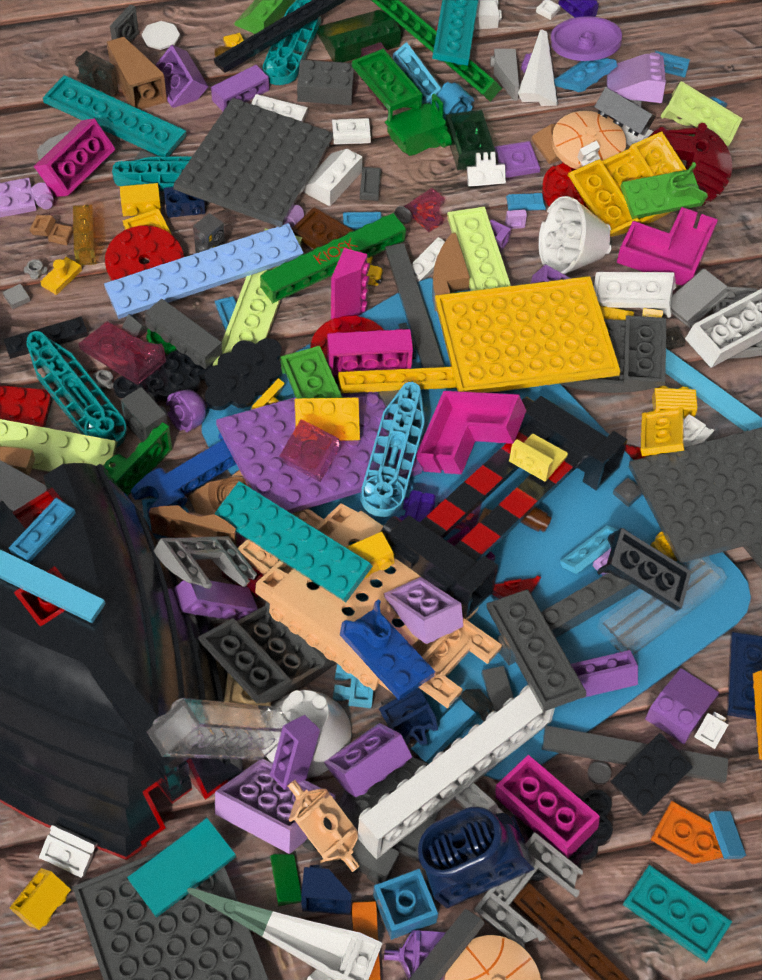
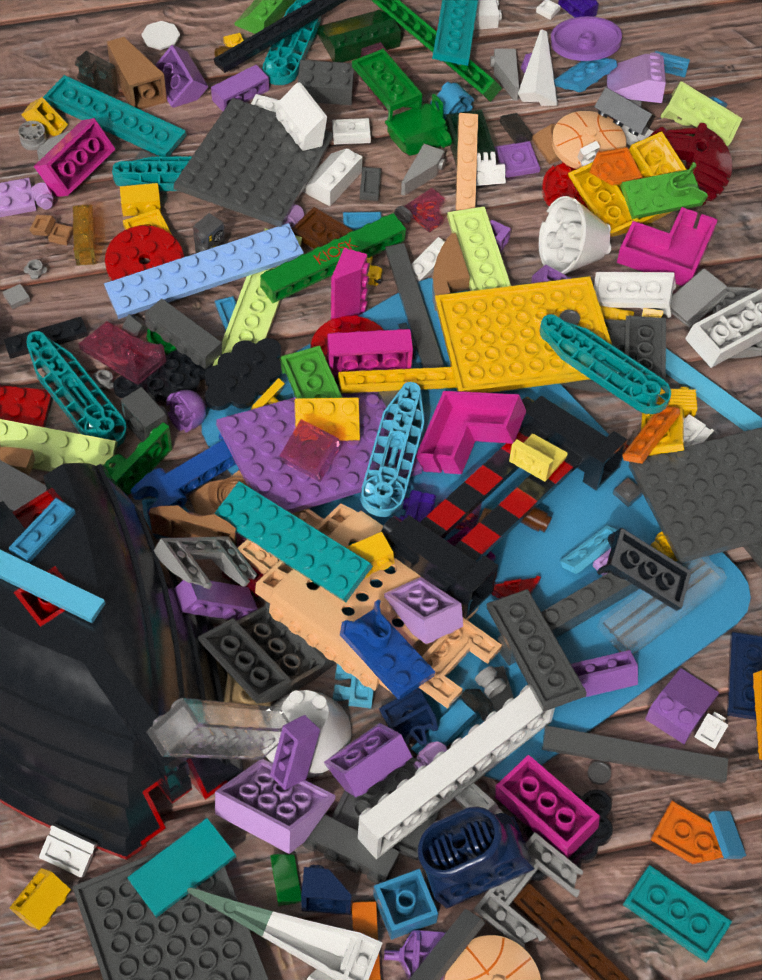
yellow tile [40,257,82,295] -> none
dark grey tile [110,4,139,43] -> none
dark blue brick [164,187,205,218] -> none
light nougat plate [287,780,360,872] -> none
medium azure wedge [393,42,442,104] -> none
lavender plate [505,209,527,229] -> none
dark azure tile [506,193,546,211] -> none
black plate [610,733,693,816] -> none
clear smoke plate [666,326,686,350] -> none
none -> light grey wheel [18,121,47,150]
none -> yellow slope [21,97,68,136]
none -> white slope [276,82,327,151]
none -> light grey slope [401,144,446,196]
none -> lavender arm [413,742,448,770]
none -> light nougat plate [455,113,478,211]
none -> light grey wheel [475,666,507,698]
none -> clear smoke plate [500,113,533,144]
none -> teal beam [539,314,671,414]
none -> flat silver piece [560,310,580,325]
none -> orange tile [589,147,643,186]
none -> orange tile [622,406,680,464]

